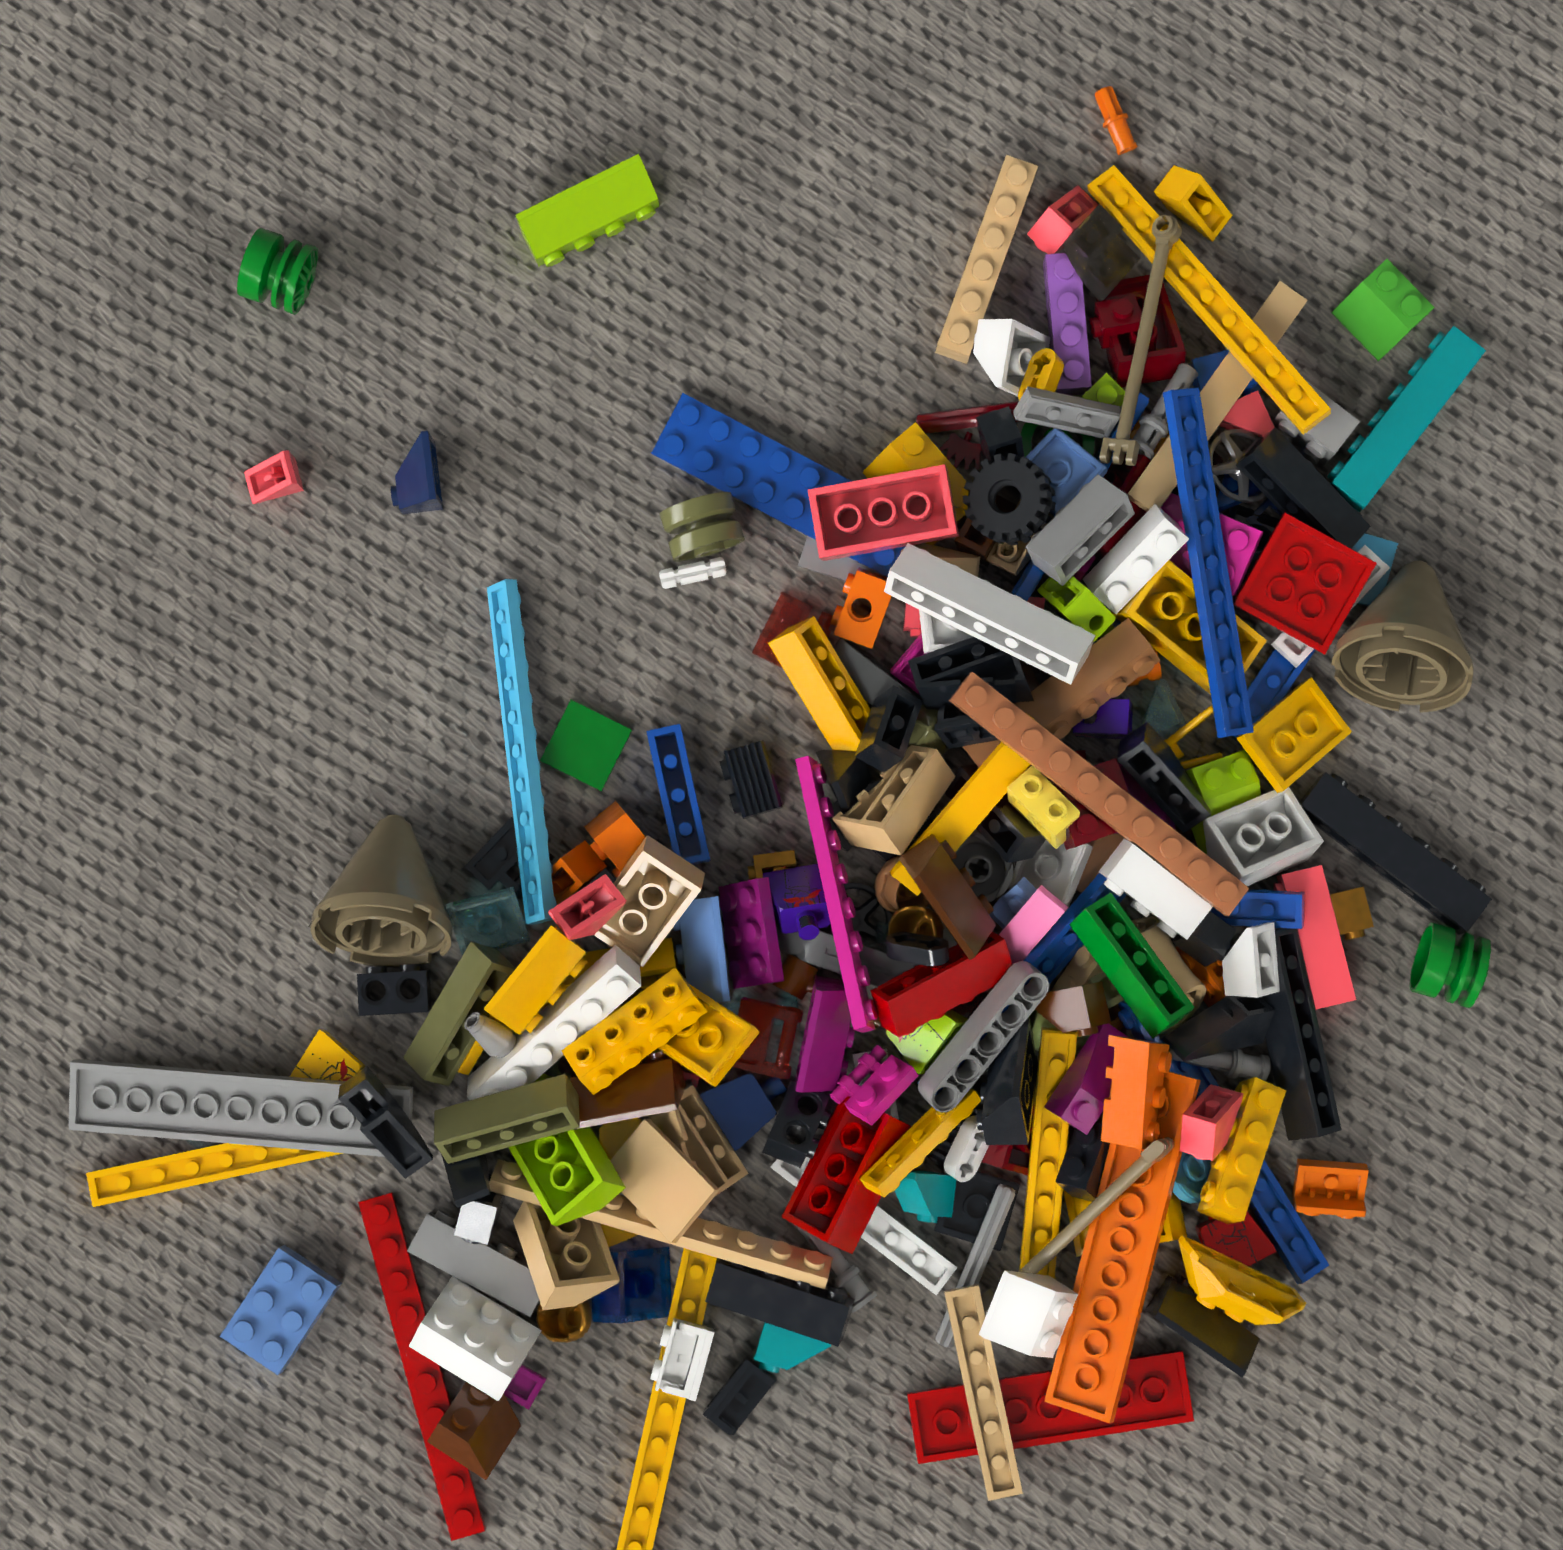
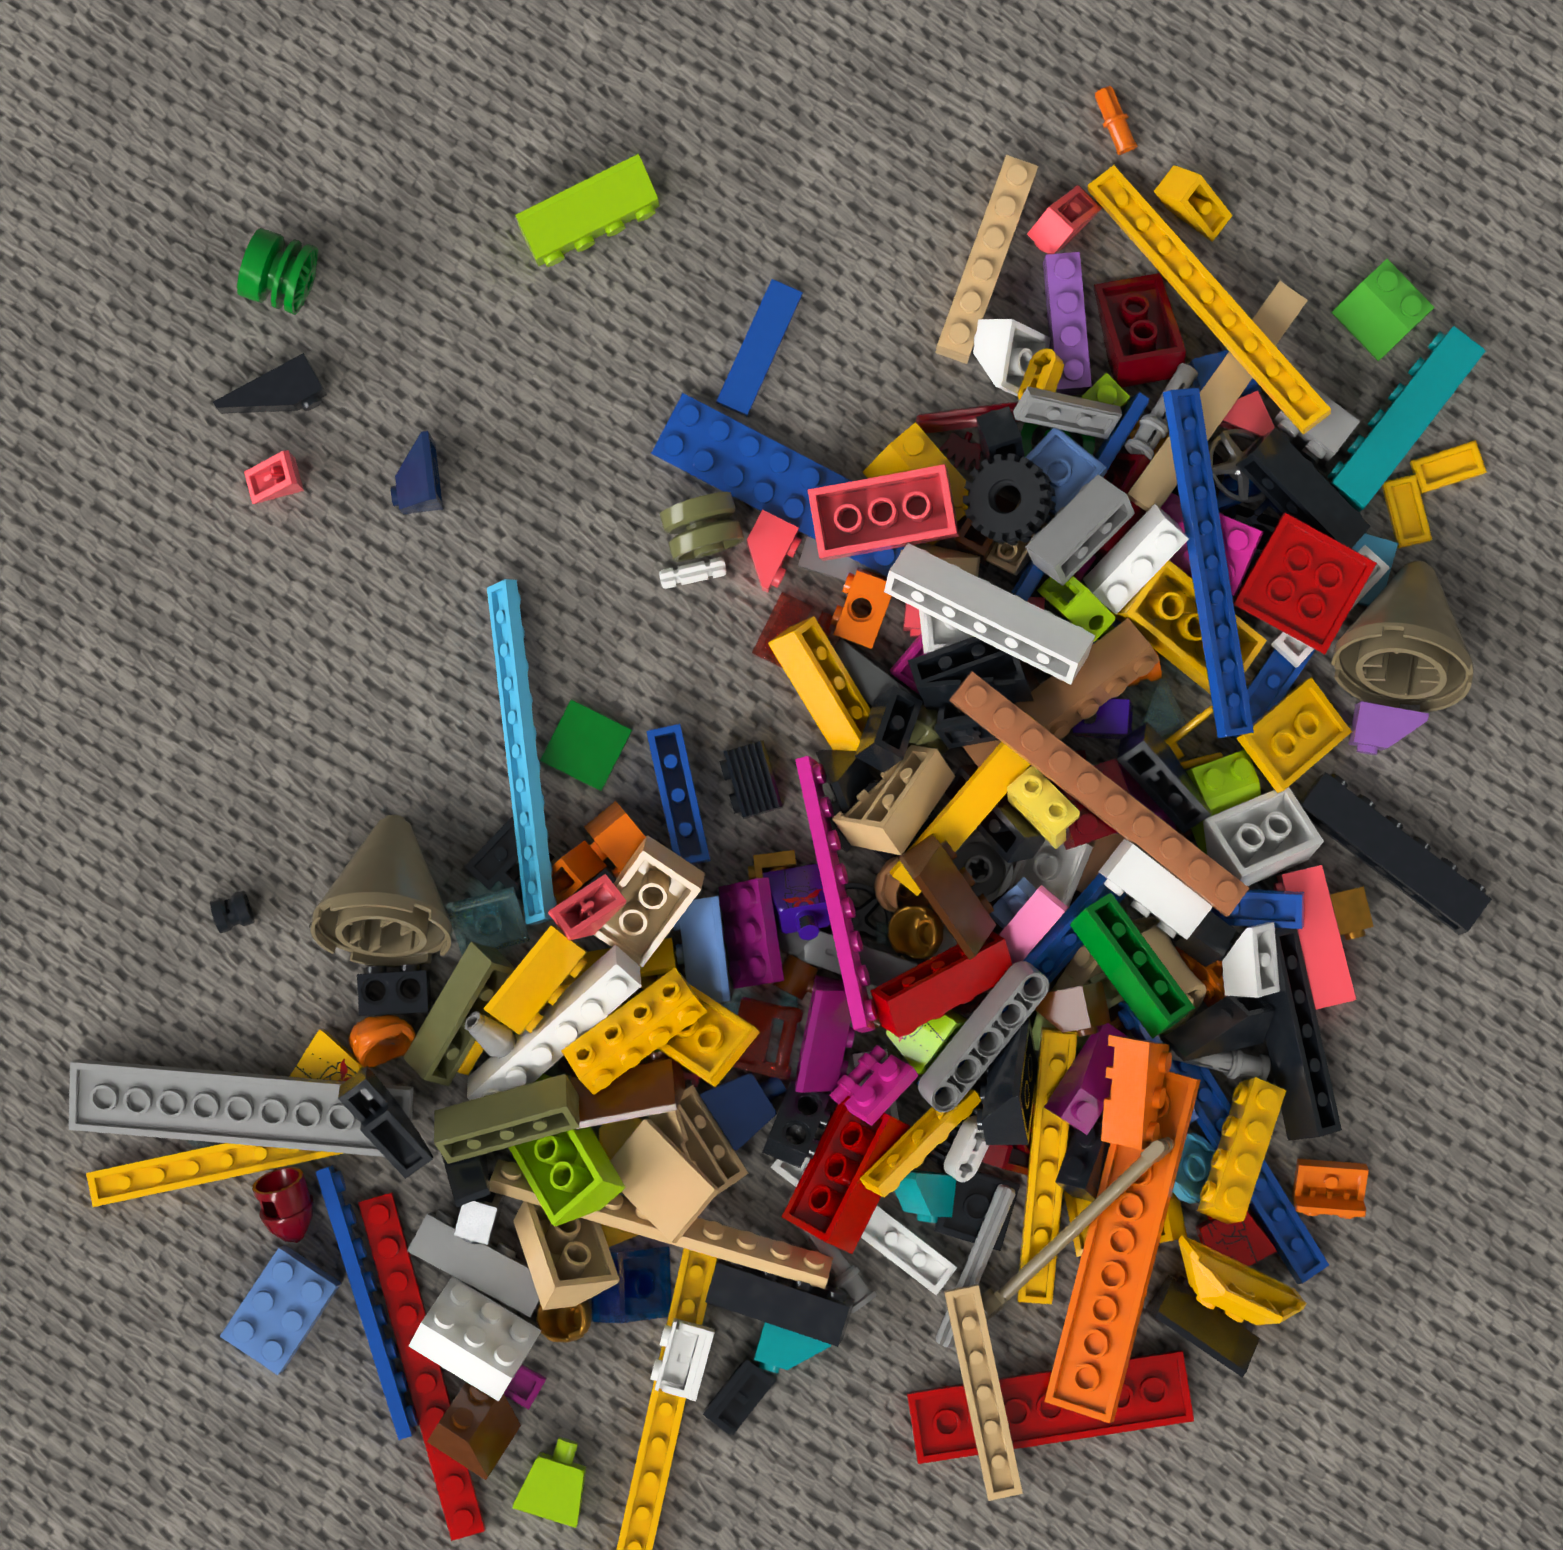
black beam [886,932,949,966] -> none
white slope [979,1270,1078,1358] -> none
clear smoke slope [1063,204,1140,302] -> none
dark red bracket [1089,295,1142,349] -> none
dark tan hinge [1099,215,1182,466] -> none
coral slope [1180,1084,1243,1161] -> none
green wheel [1409,922,1491,1008] -> none
none -> black wheel [210,891,255,933]
none -> black slope [213,353,327,414]
none -> dark red helmet [252,1167,314,1243]
none -> blue plate [315,1165,419,1440]
none -> orange hair [348,1015,416,1068]
none -> lime torso [512,1437,586,1528]
none -> blue tile [716,279,803,417]
none -> coral slope [747,510,802,593]
none -> medium lavender slope [1349,701,1429,755]
none -> yellow tile [1382,474,1432,549]
none -> yellow tile [1410,440,1487,494]

